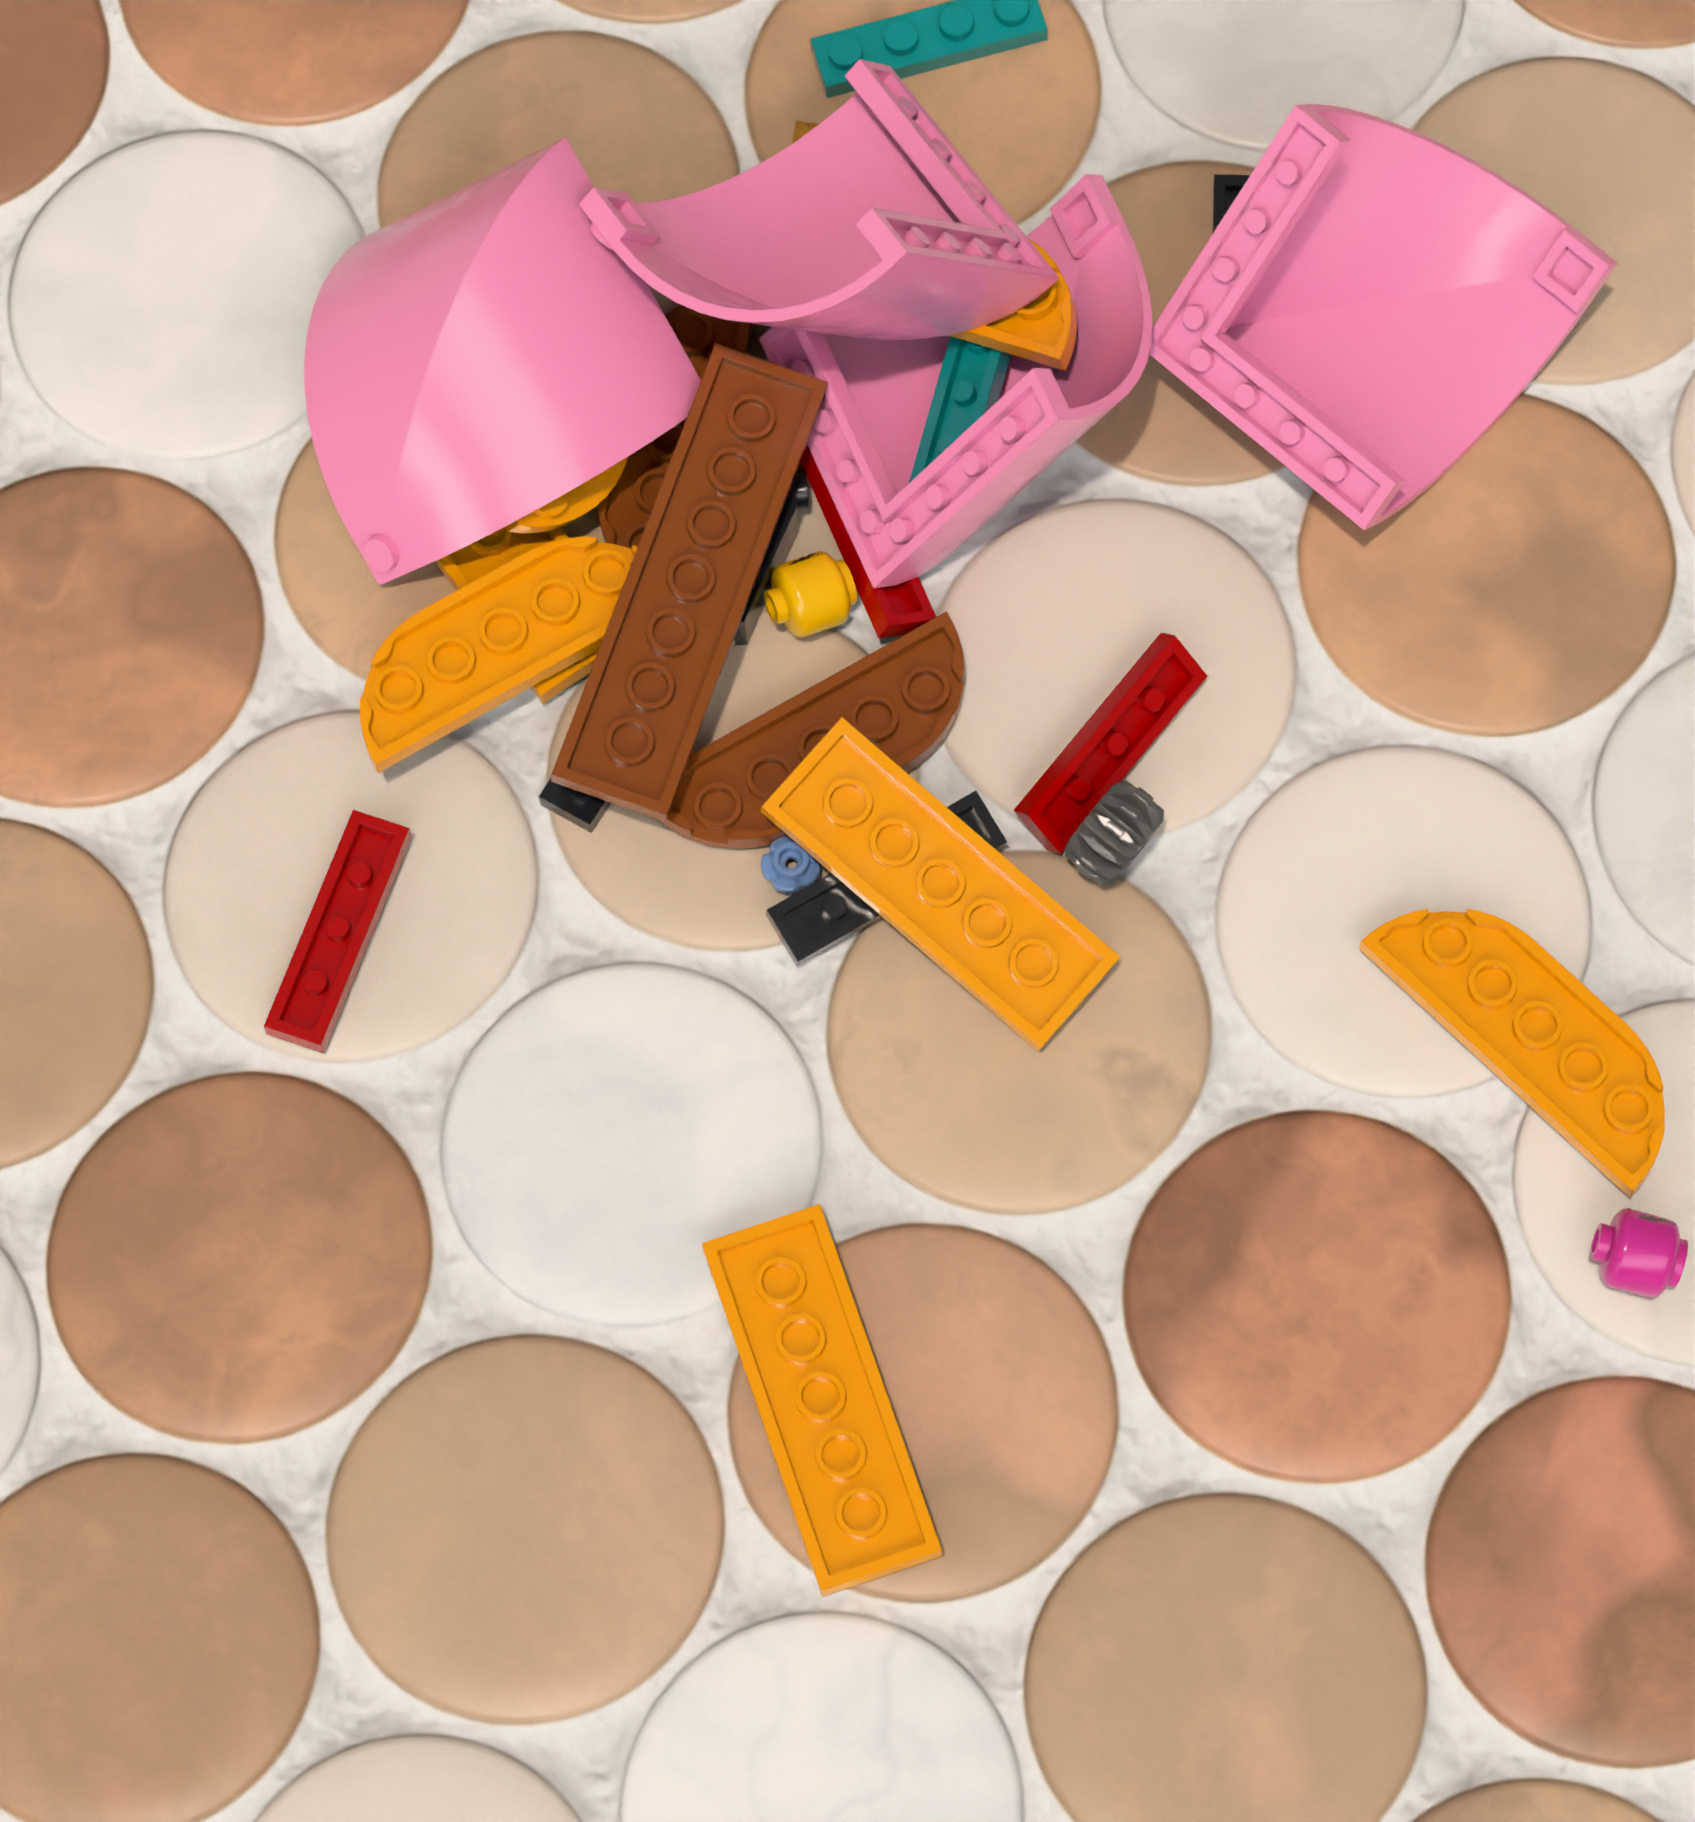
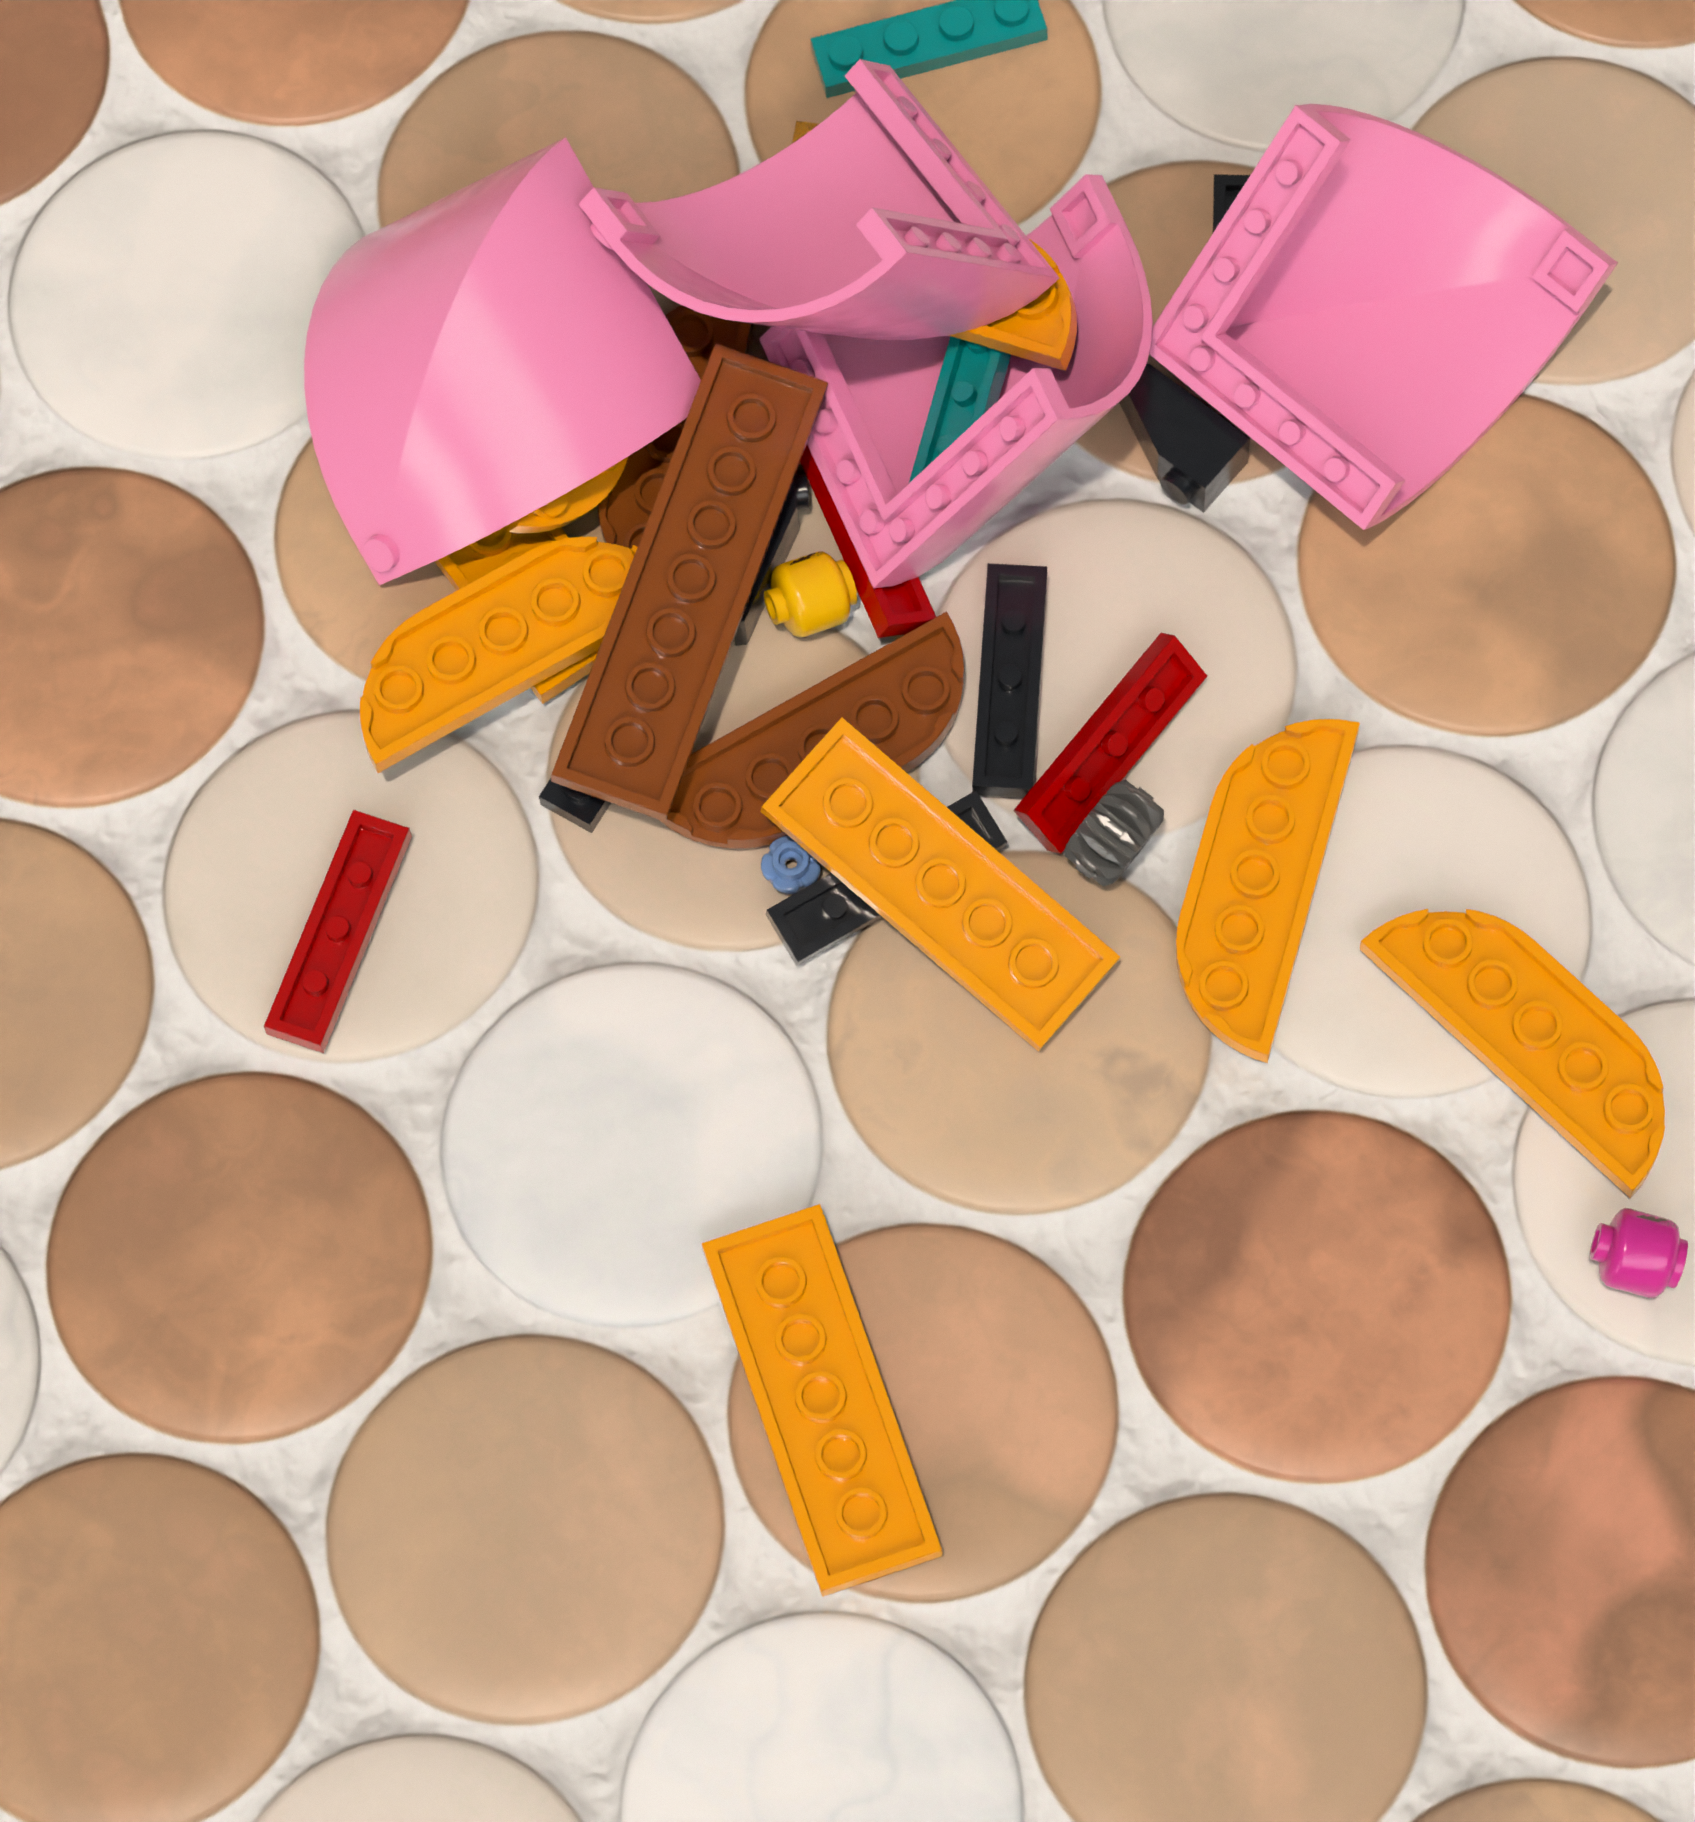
none -> black plate [972,563,1047,798]
none -> black slope [1119,363,1250,513]
none -> light orange plate [1176,719,1360,1063]

